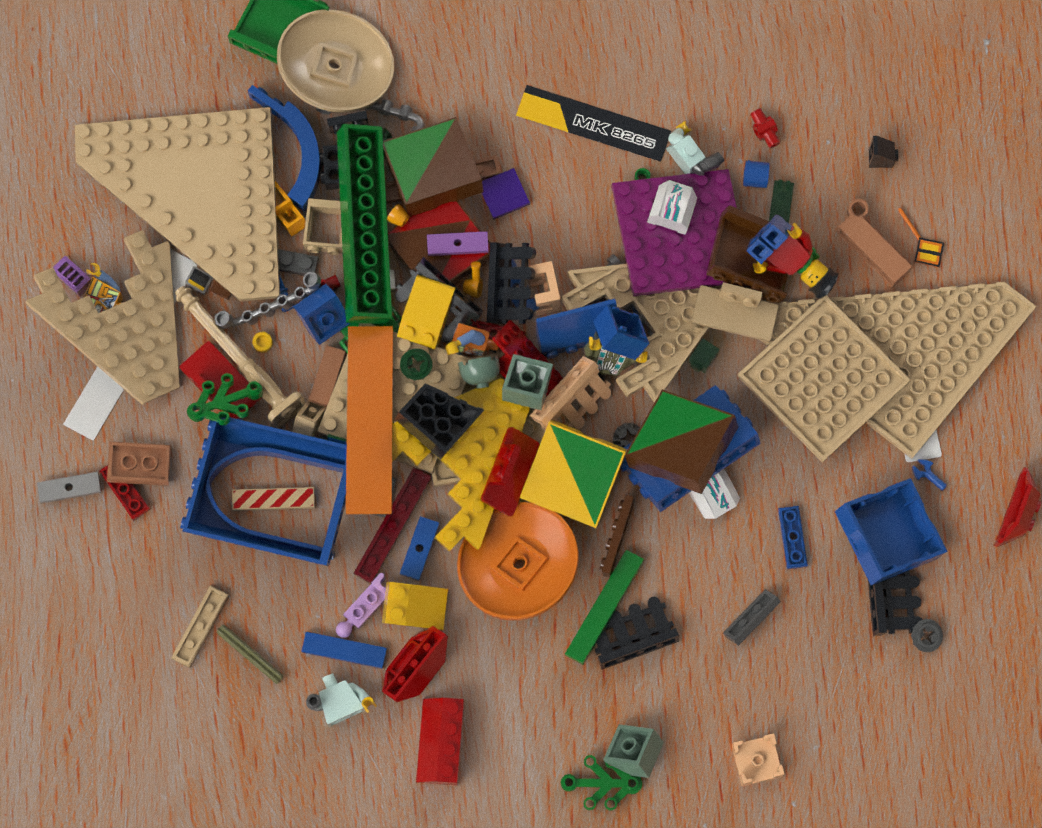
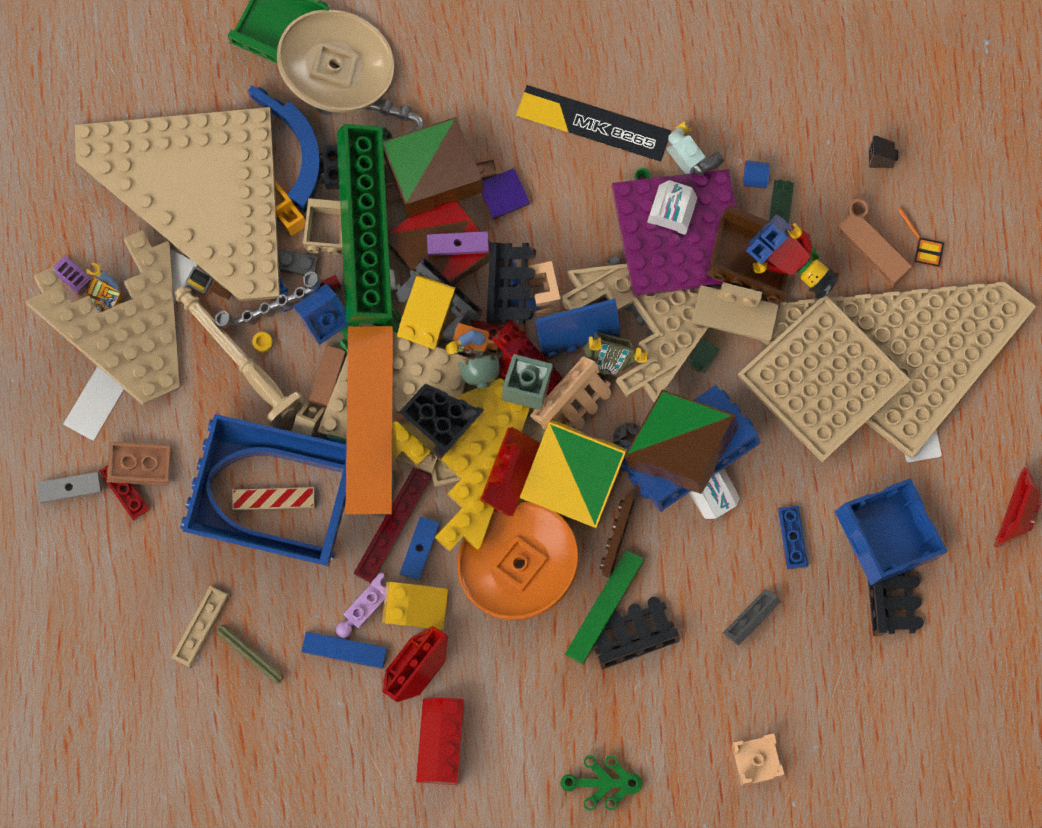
red bracket [179,341,262,419] -> none
green plant [187,373,263,425] -> none
light aqua torso [306,673,377,727] -> none
black plate [327,110,369,135] -> none
light orange bar [387,204,409,227] -> none
dark green gear [400,349,433,381] -> none
light orange bar [463,261,483,298] -> none
blue container [593,305,650,360] -> none
sand green slope [603,724,664,778] -> none
red axle [750,108,780,149] -> none
dark grey gear [910,619,943,652] -> none
blue bar [912,459,947,491] -> none

